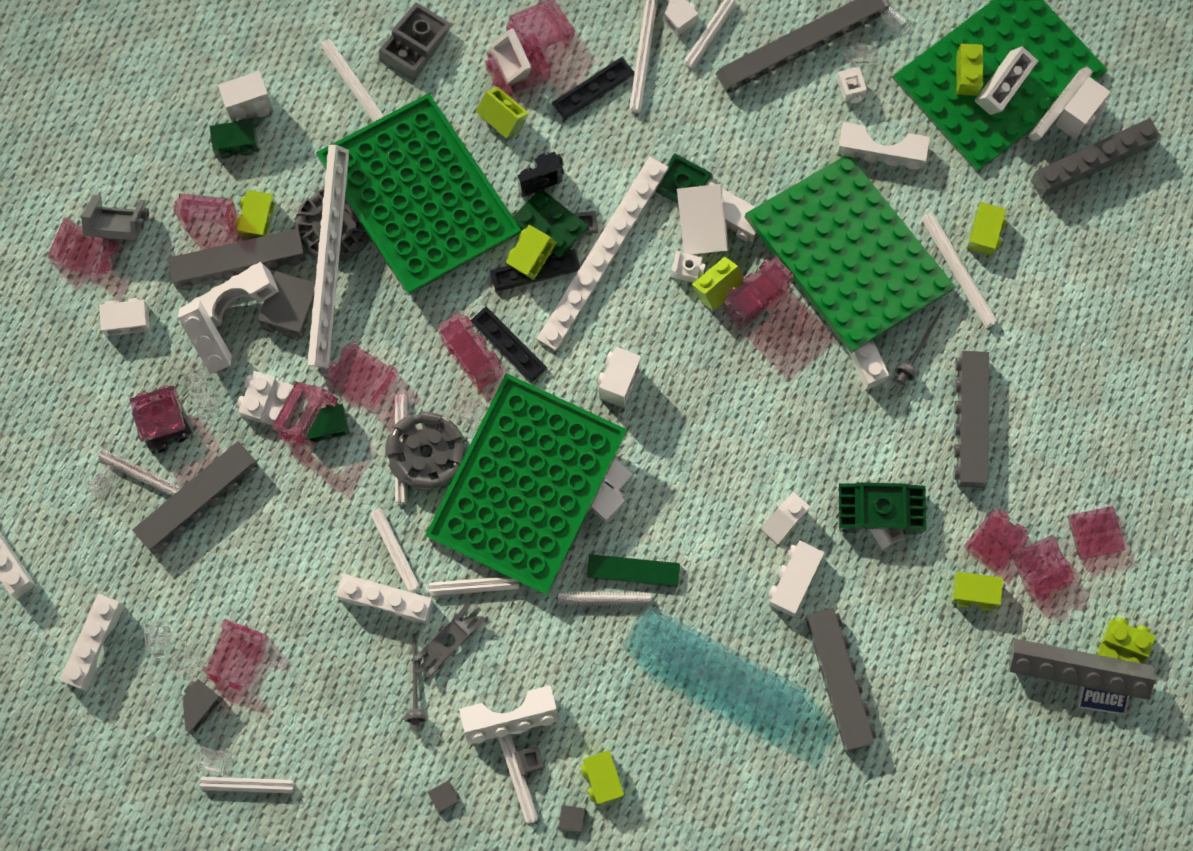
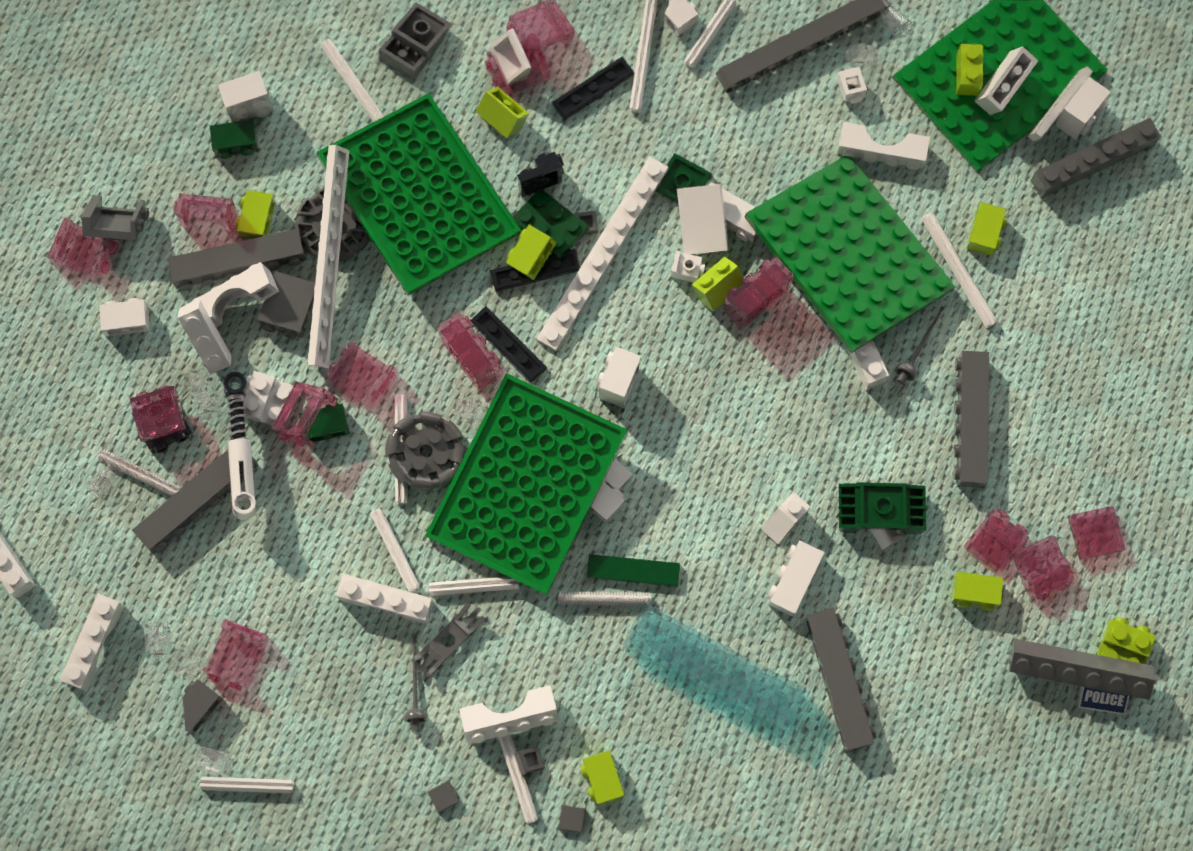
none -> piece [223,371,256,520]

